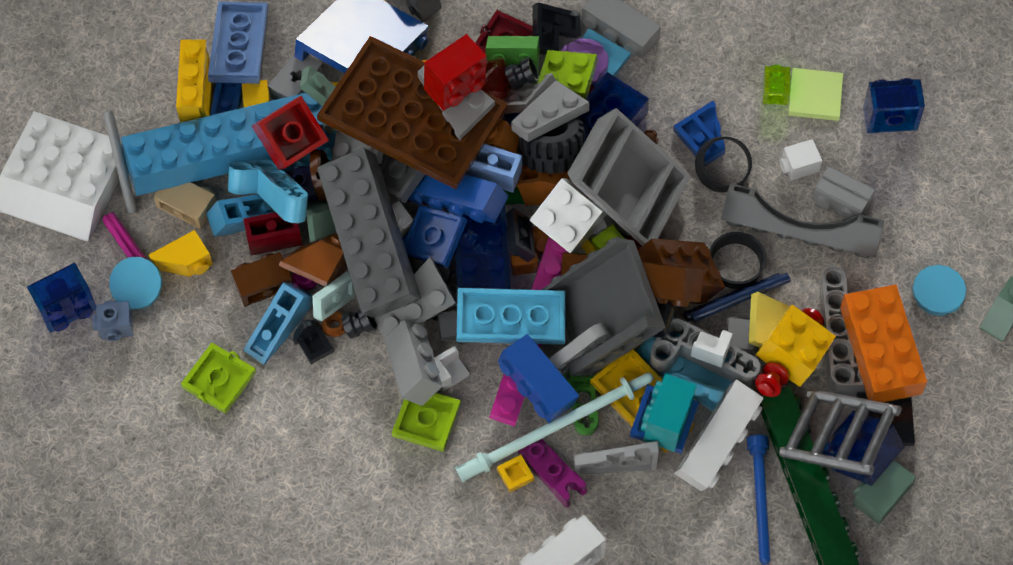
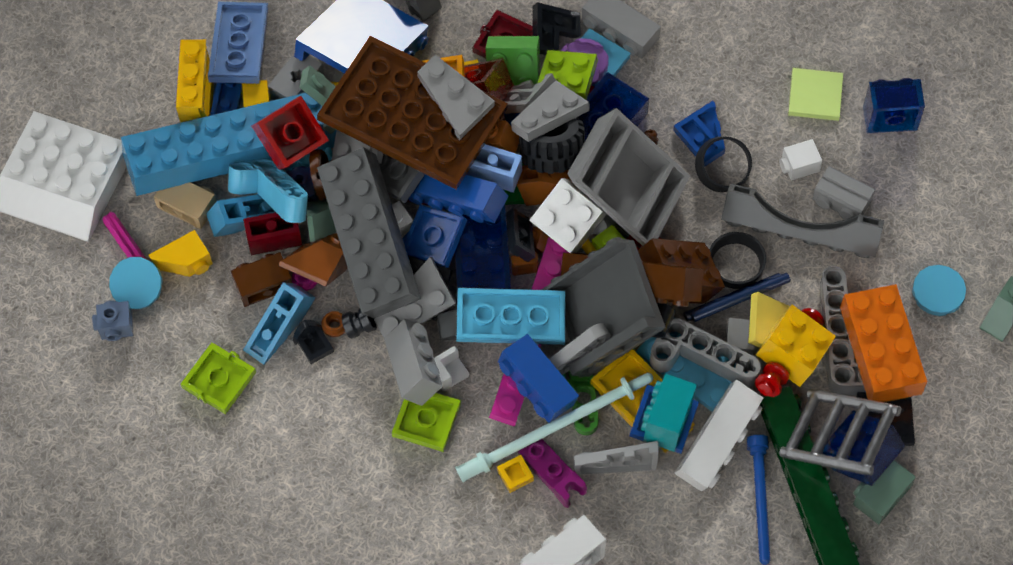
clear blue brick [27,262,96,333] -> none
light grey bar [103,110,138,214] -> none
light aqua plate [312,272,355,321] -> none
red brick [424,34,487,111] -> none
black wheel [505,57,539,90] -> none
medium azure tile [672,373,725,402] -> none
white panel [691,330,733,368] -> none
clear neon green brick [762,65,790,105] -> none

